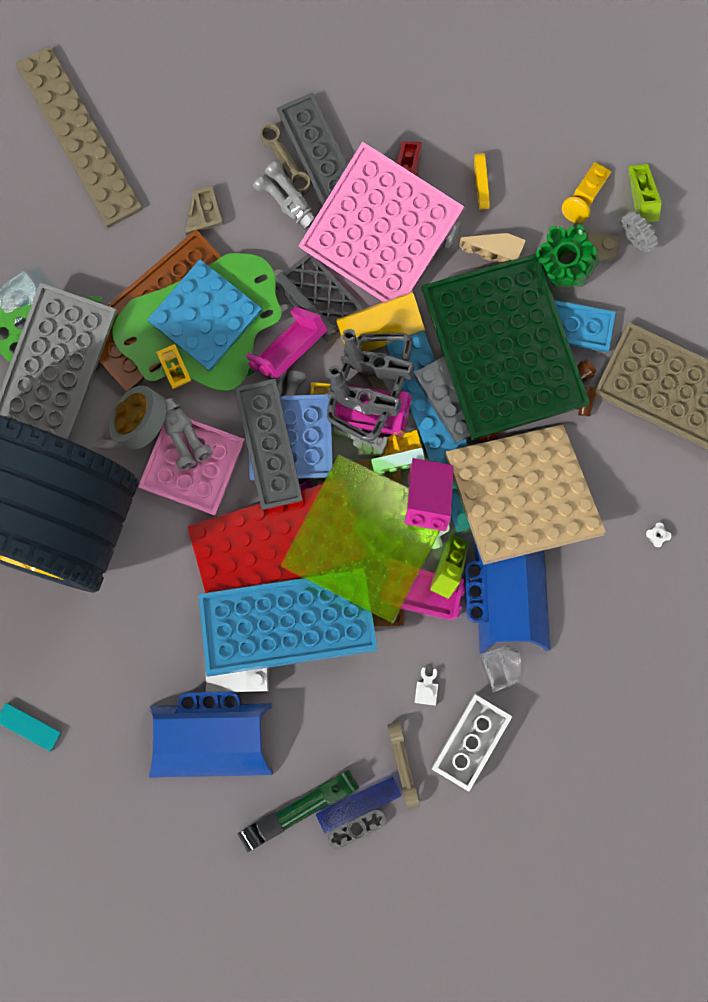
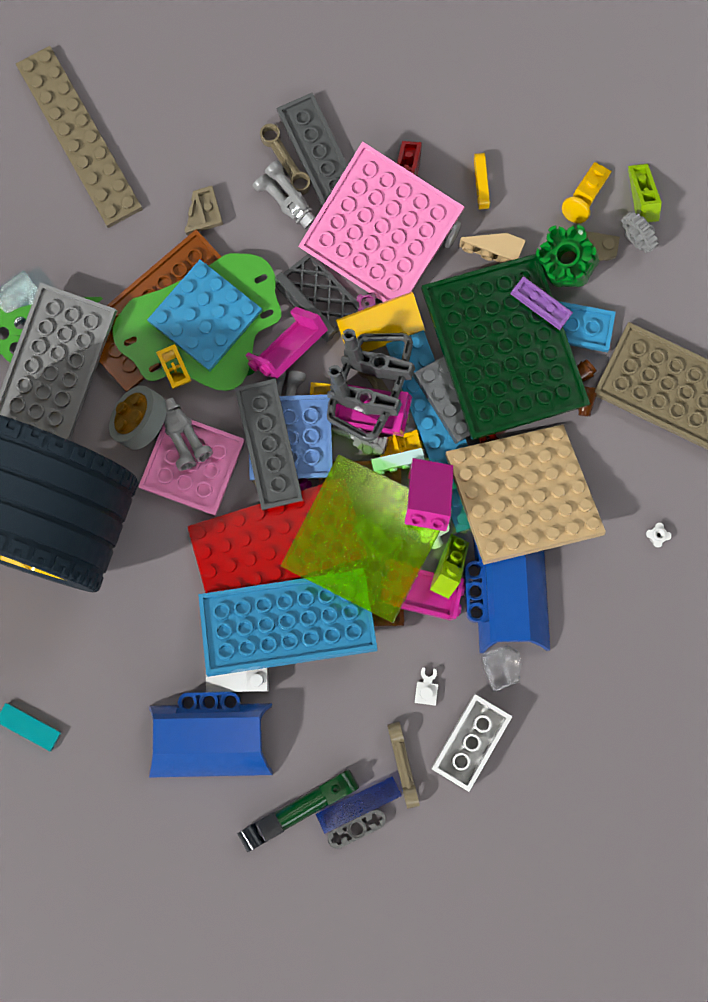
none -> magenta plate [356,293,376,311]
none -> medium lavender tile [510,276,573,330]

